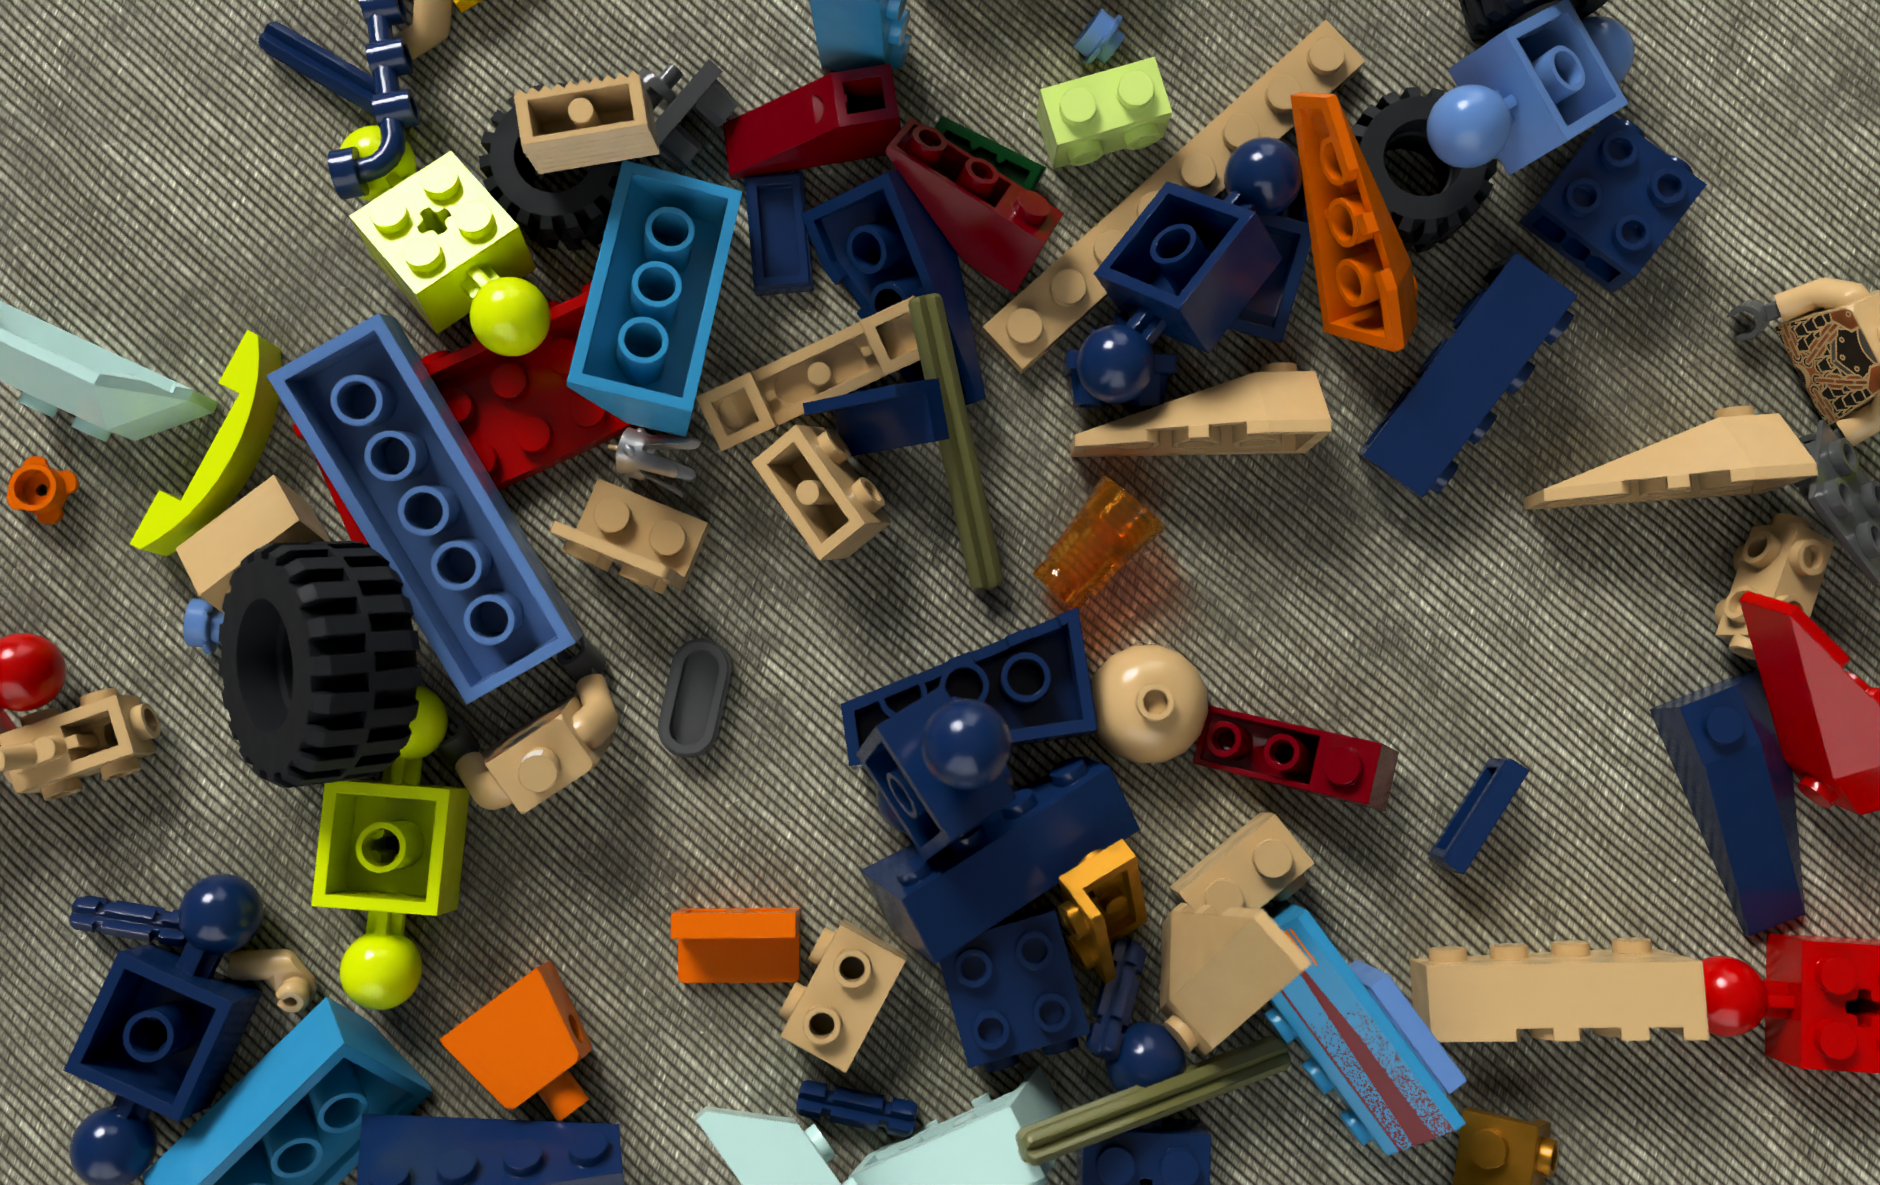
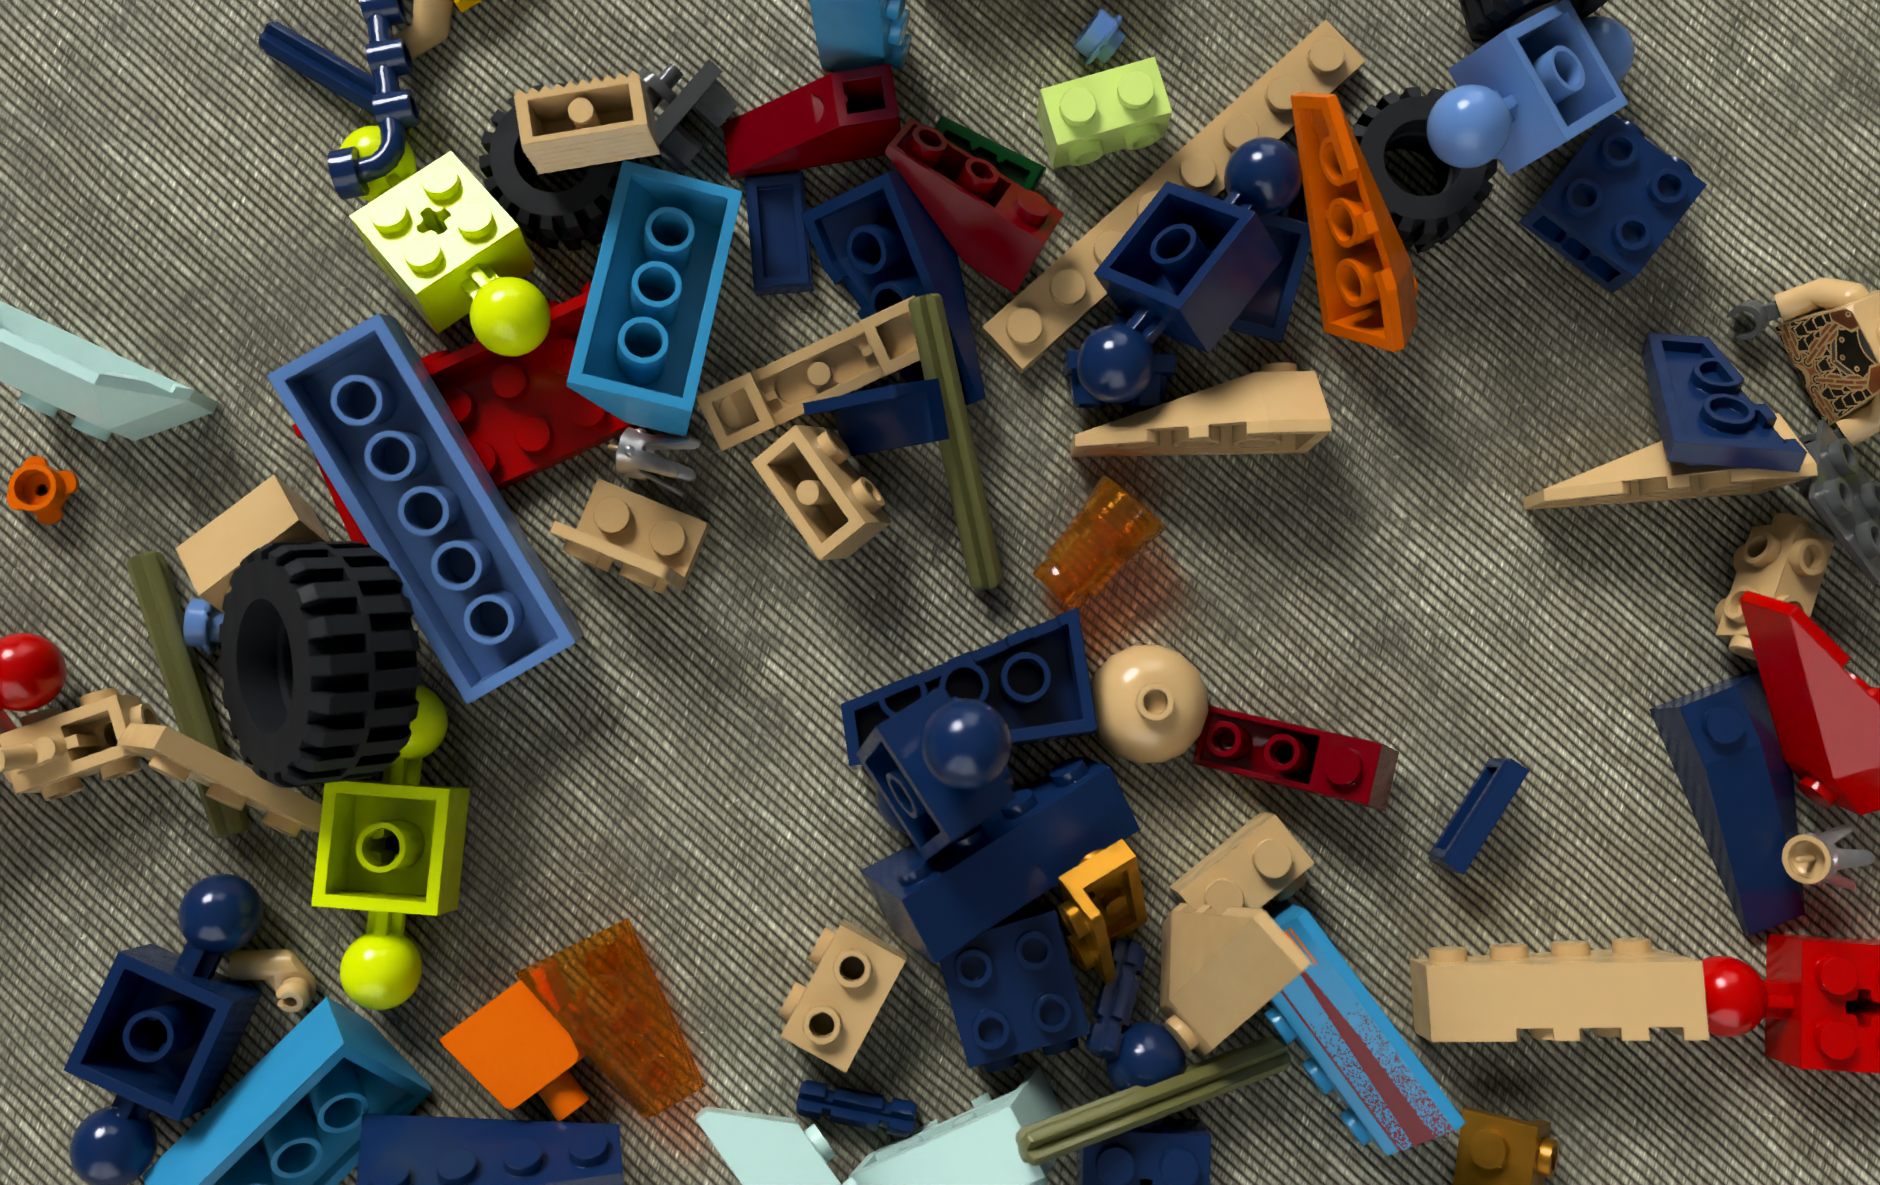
dark blue axle [69,895,187,947] -> none
neon yellow slope [130,330,282,556] -> none
tan torso [437,636,619,814] -> none
dark grey tile [658,638,734,758] -> none
orange panel [671,907,801,983] -> none
medium blue tile [1349,959,1467,1095] -> none
dark blue wedge [1358,253,1578,498] -> none
none -> tan wing [117,723,322,838]
none -> olive axle [127,551,250,838]
none -> clear orange wing [515,918,705,1118]
none -> dark blue wing [1641,332,1807,472]
none -> piece [1782,824,1875,889]

